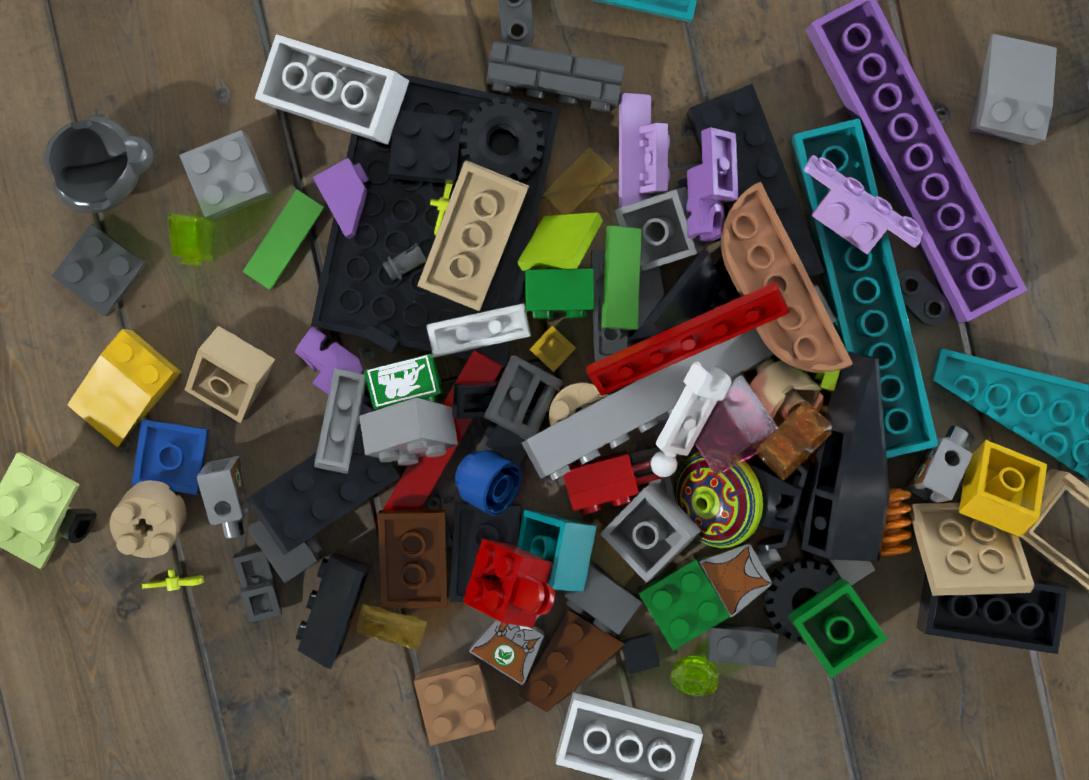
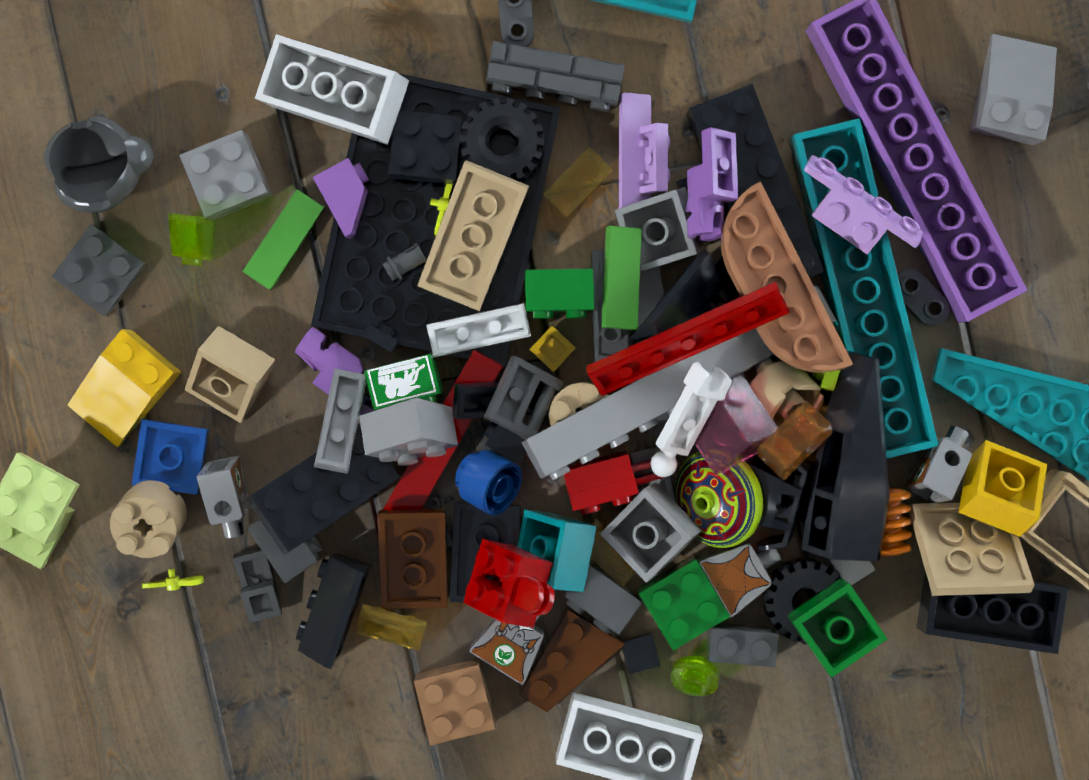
black tile [60,509,97,543] -> none
lime tile [517,212,603,271] -> none

